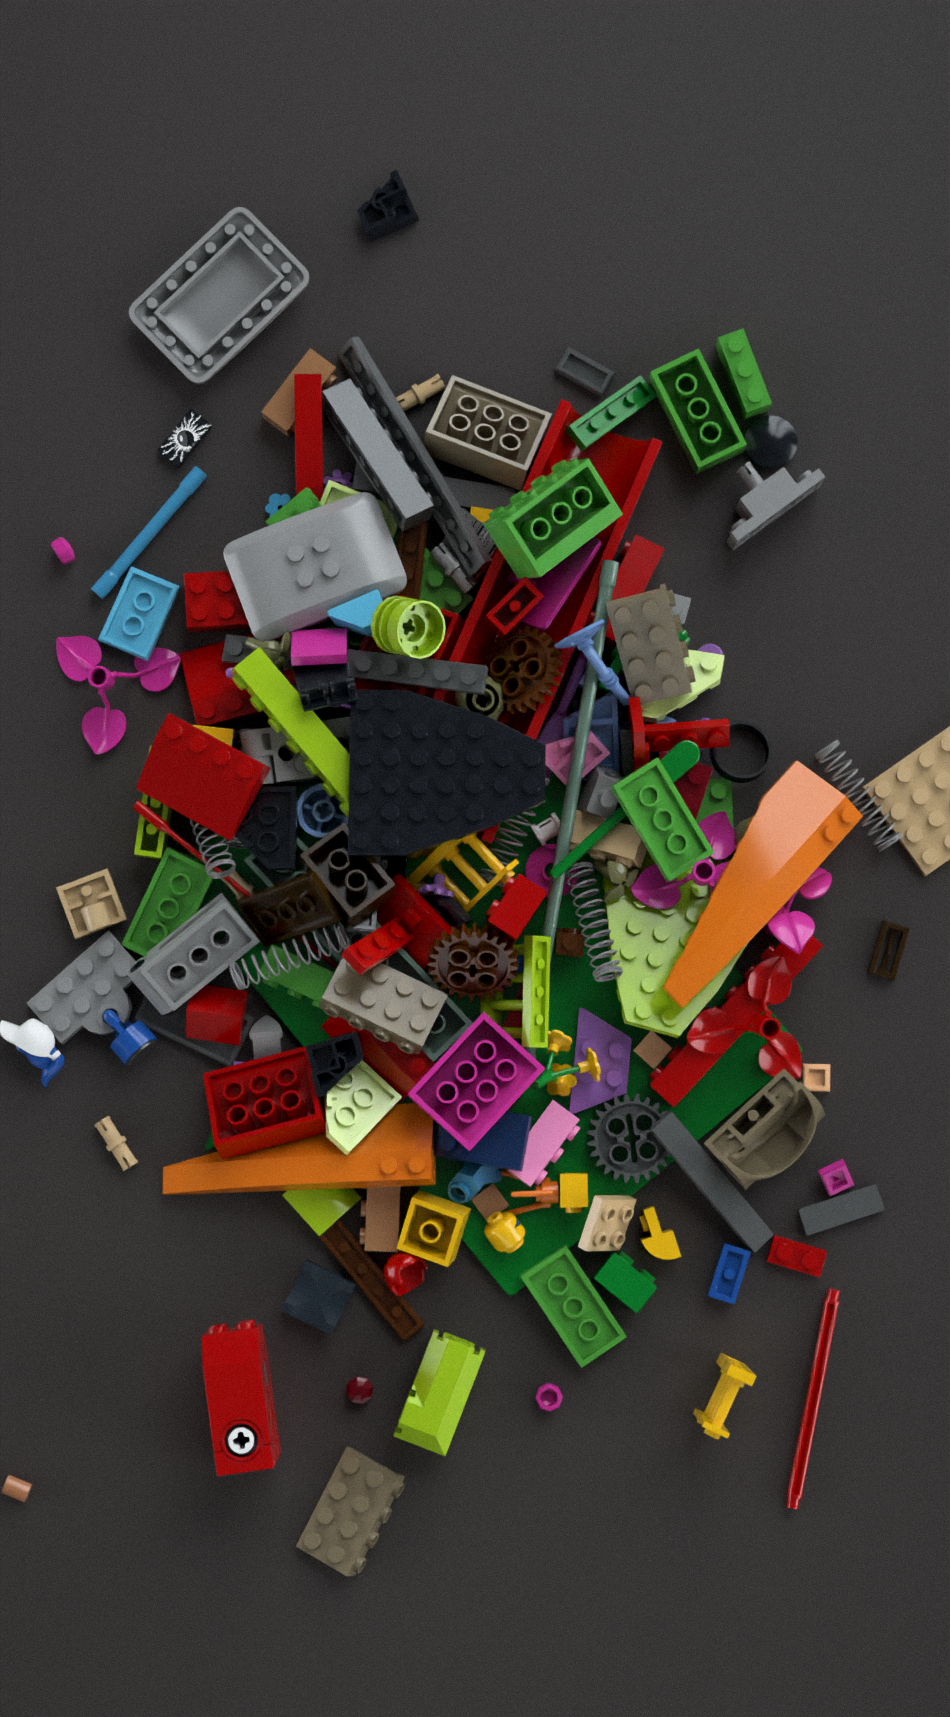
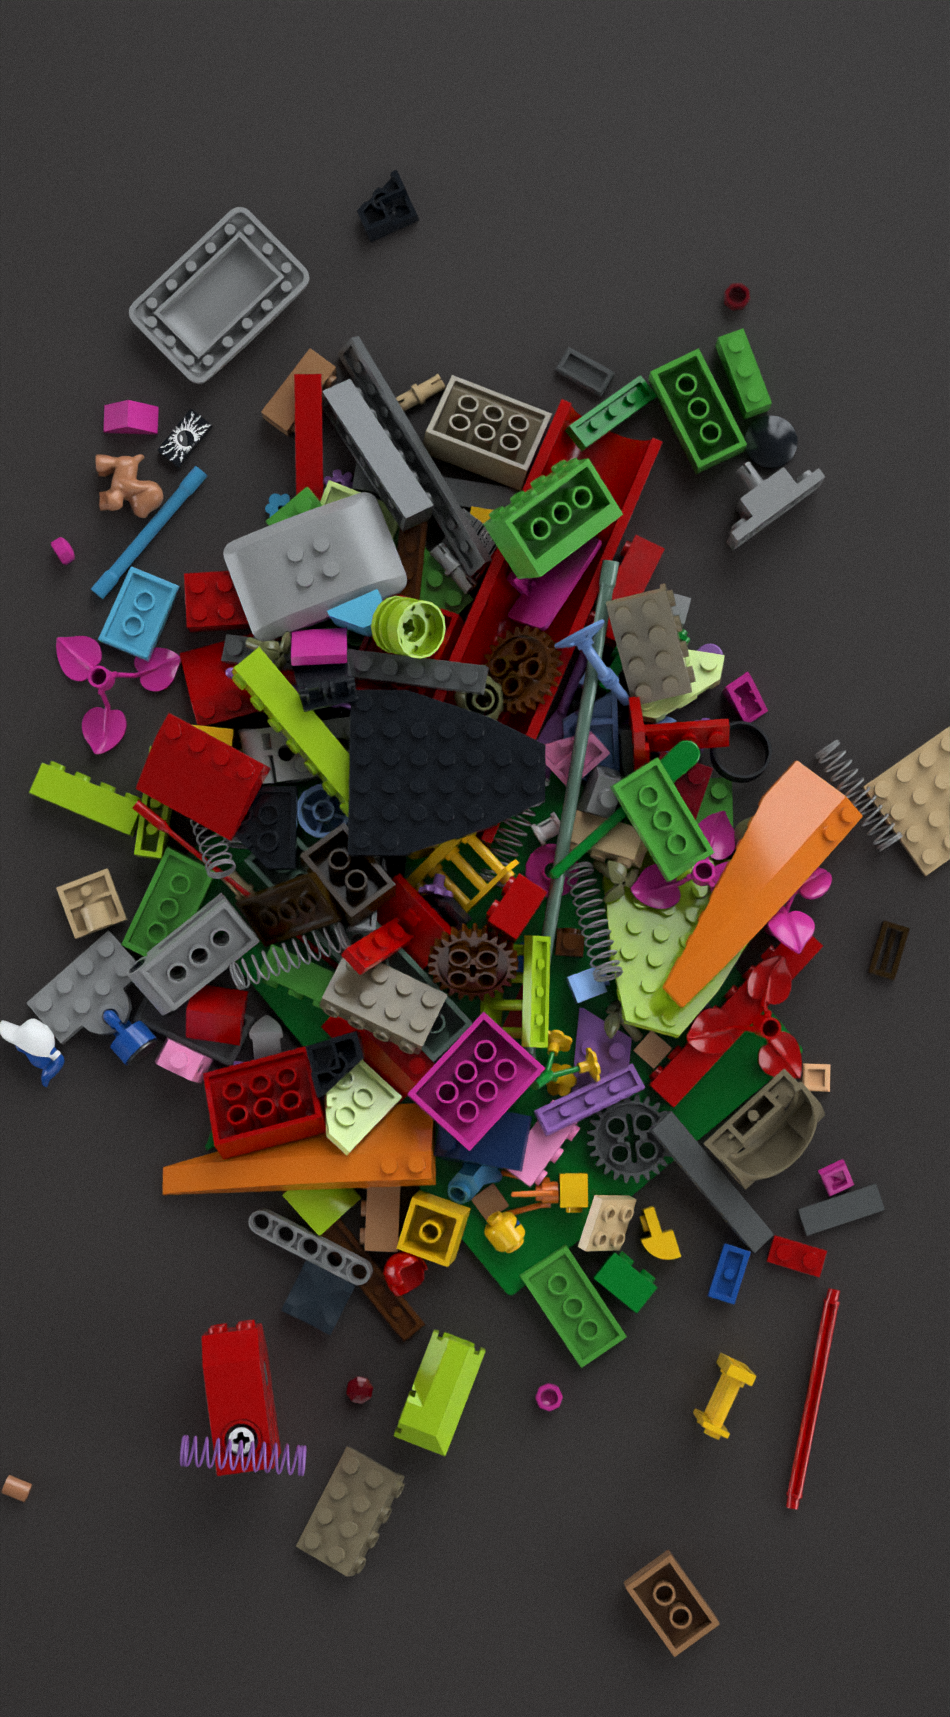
tan pin [94,1116,138,1171] -> none
red brick [483,577,544,639] -> none
none -> lime brick [29,761,141,837]
none -> nougat animal [96,454,163,518]
none -> dark pink slope [103,400,159,435]
none -> bright pink torso [155,1037,214,1084]
none -> medium lavender piece [180,1435,307,1477]
none -> light grey beam [248,1208,373,1285]
none -> medium lavender tile [534,1063,645,1137]
none -> light blue slope [566,968,610,1004]
none -> olive plant [604,999,643,1042]
none -> medium nougat brick [624,1549,720,1657]
none -> dark pink slope [722,672,768,723]
none -> dark red tile [724,283,750,311]

